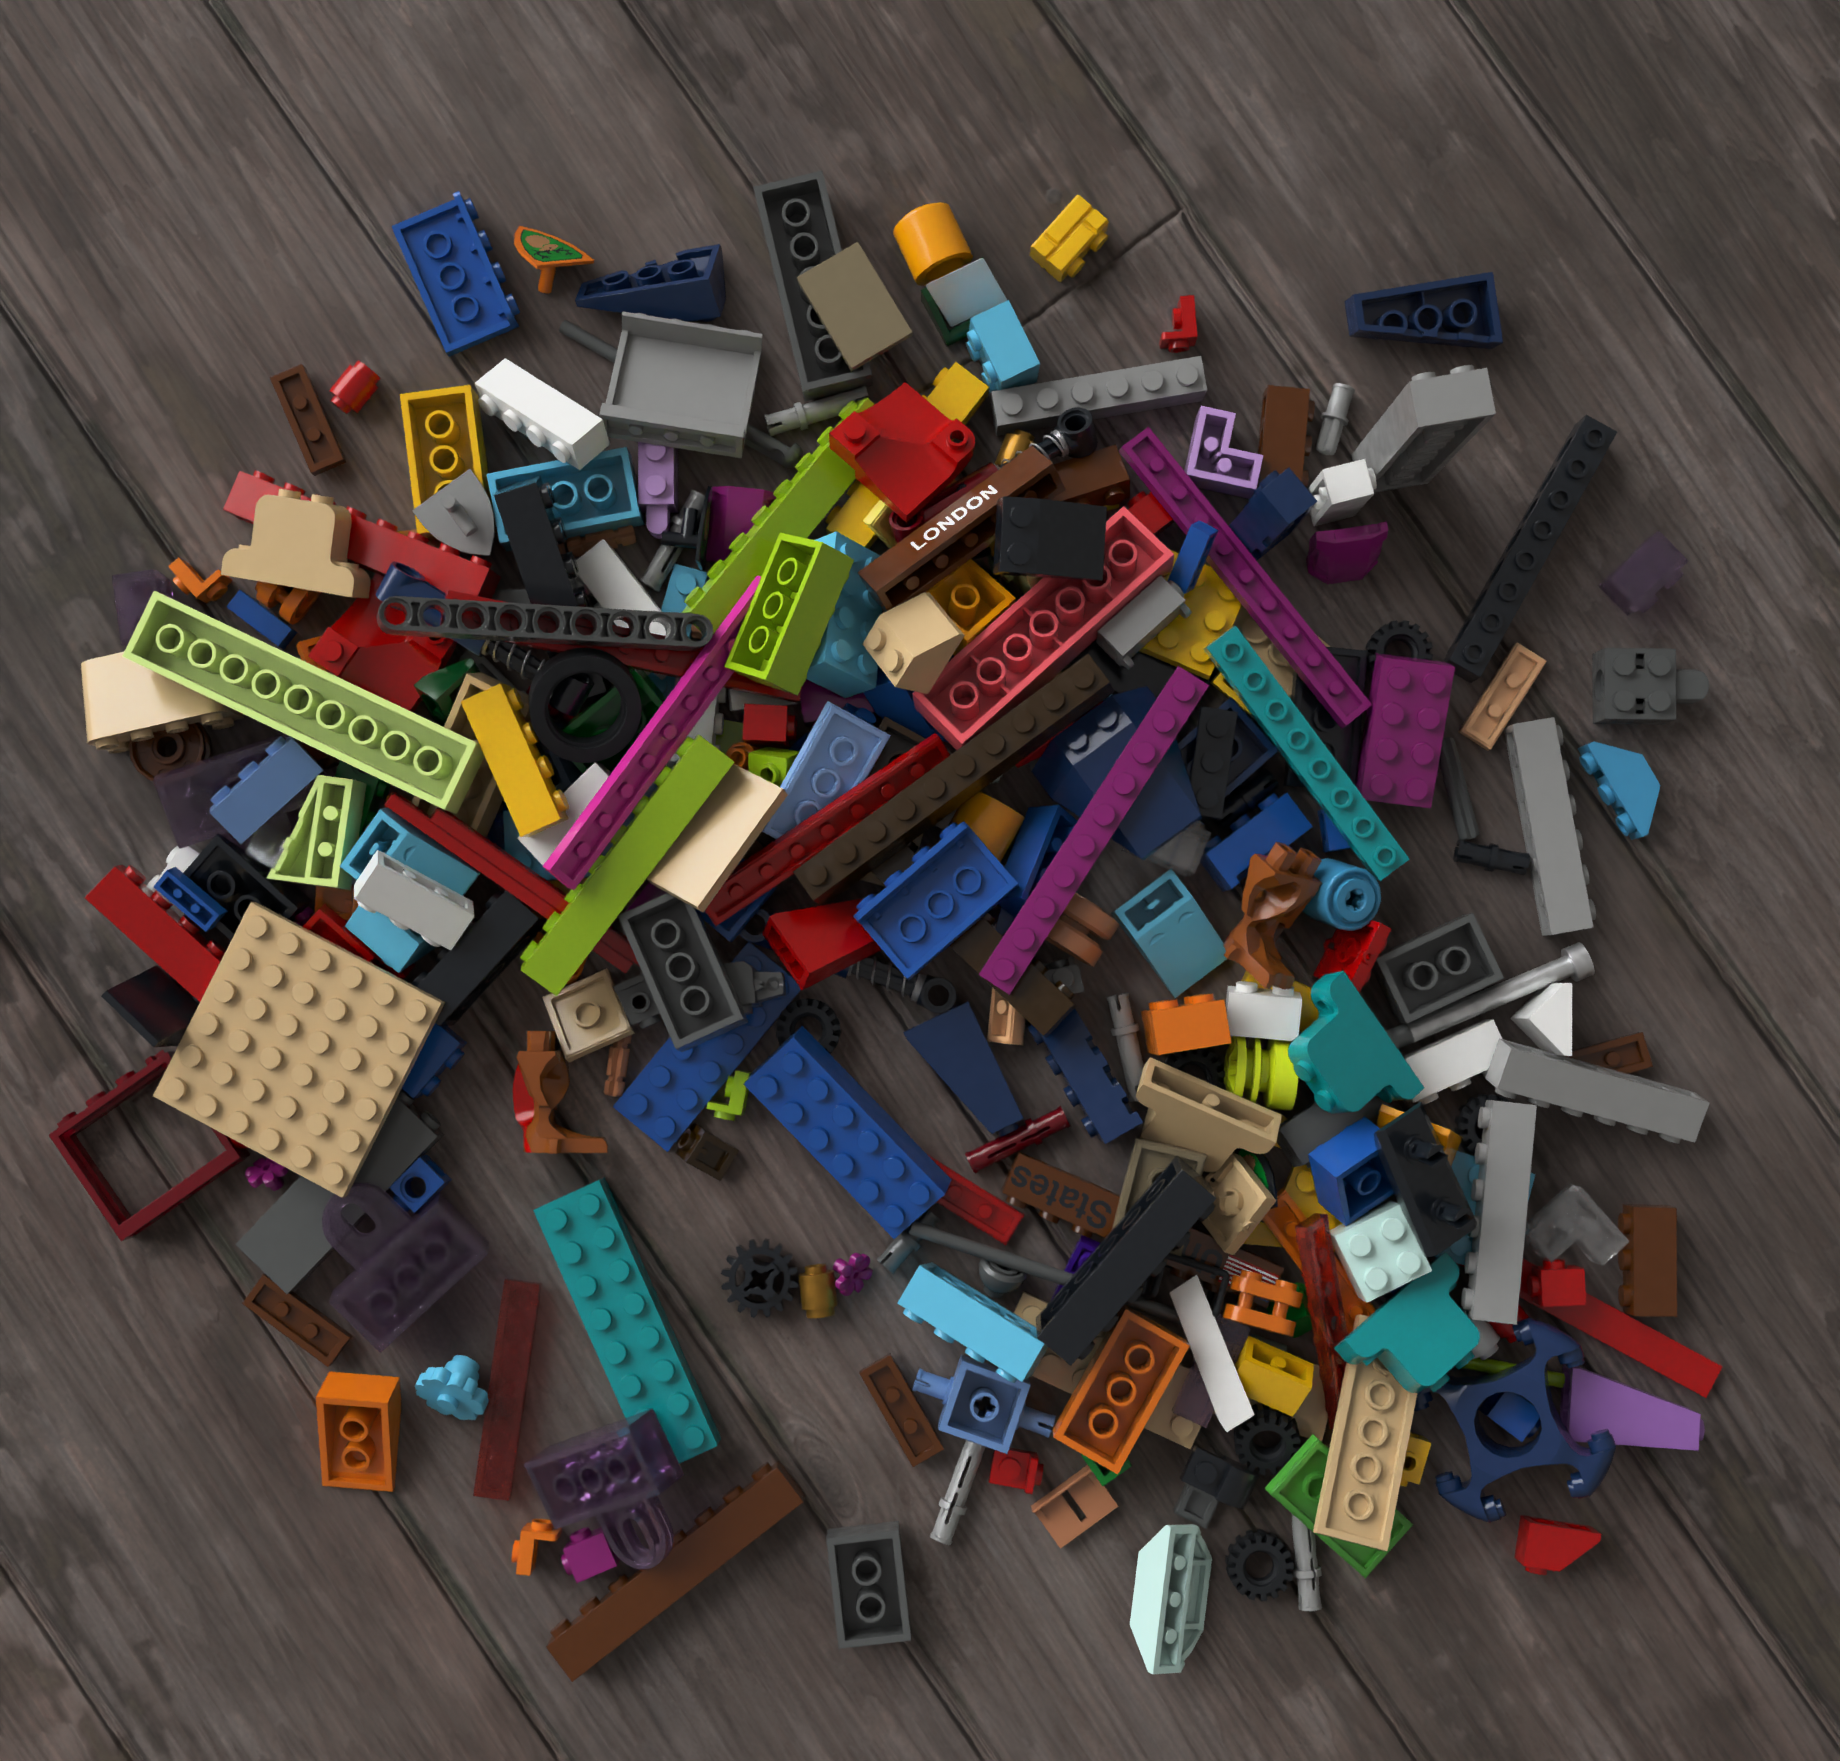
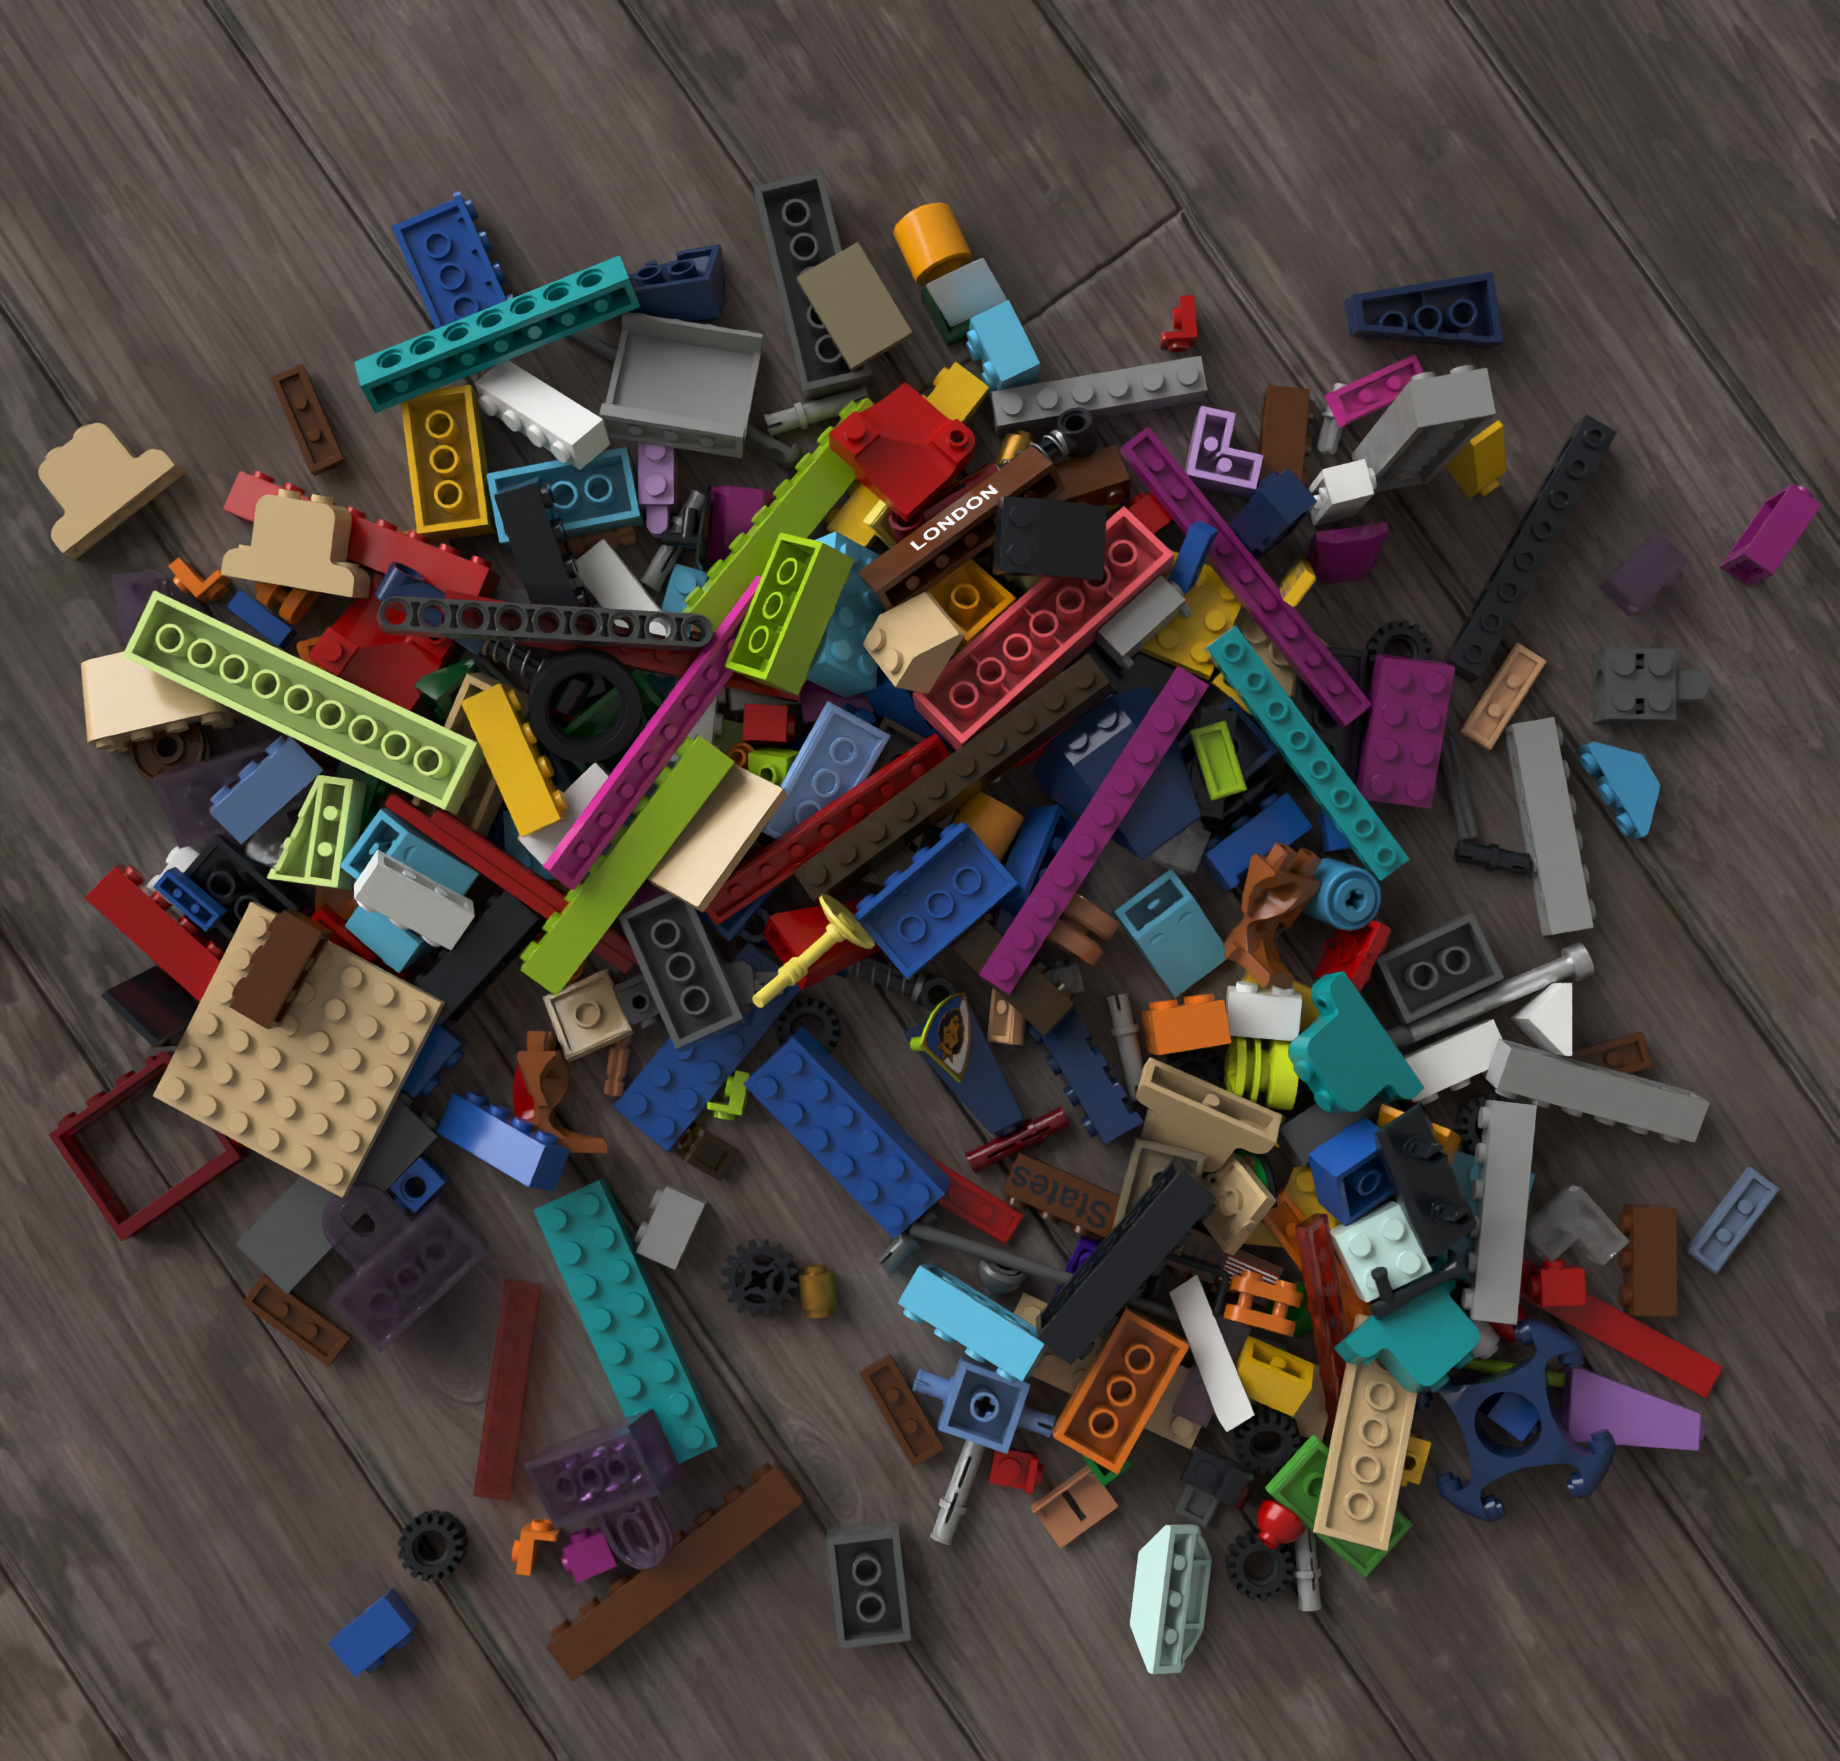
magenta plant [245,1157,289,1191] -> none
orange slope [316,1371,401,1492] -> none
red brick [329,360,381,415] -> none
light grey shield [412,469,495,556] -> none
medium azure plant [415,1355,489,1420] -> none
shield [514,226,595,294] -> none
magenta plant [833,1253,873,1296] -> none
yellow brick [1030,195,1109,282] -> none
red slope [1514,1515,1602,1575] -> none
none -> tan brick [38,423,185,560]
none -> reddish brown brick [230,910,333,1029]
none -> blue brick [328,1588,419,1677]
none -> teal brick [354,255,641,413]
none -> black tyre [398,1510,468,1582]
none -> blue brick [437,1091,570,1191]
none -> light grey brick [634,1183,708,1270]
none -> light yellow dish [752,894,875,1008]
none -> shield [910,992,971,1083]
none -> lime tile [1189,720,1247,801]
none -> red brick [1257,1500,1306,1550]
none -> yellow tile [1278,554,1316,607]
none -> dark pink tile [1325,354,1424,428]
none -> black piece [1370,1249,1470,1320]
none -> yellow slope [1445,420,1506,499]
none -> sand blue tile [1684,1167,1780,1275]
none -> magenta window [1720,484,1822,587]

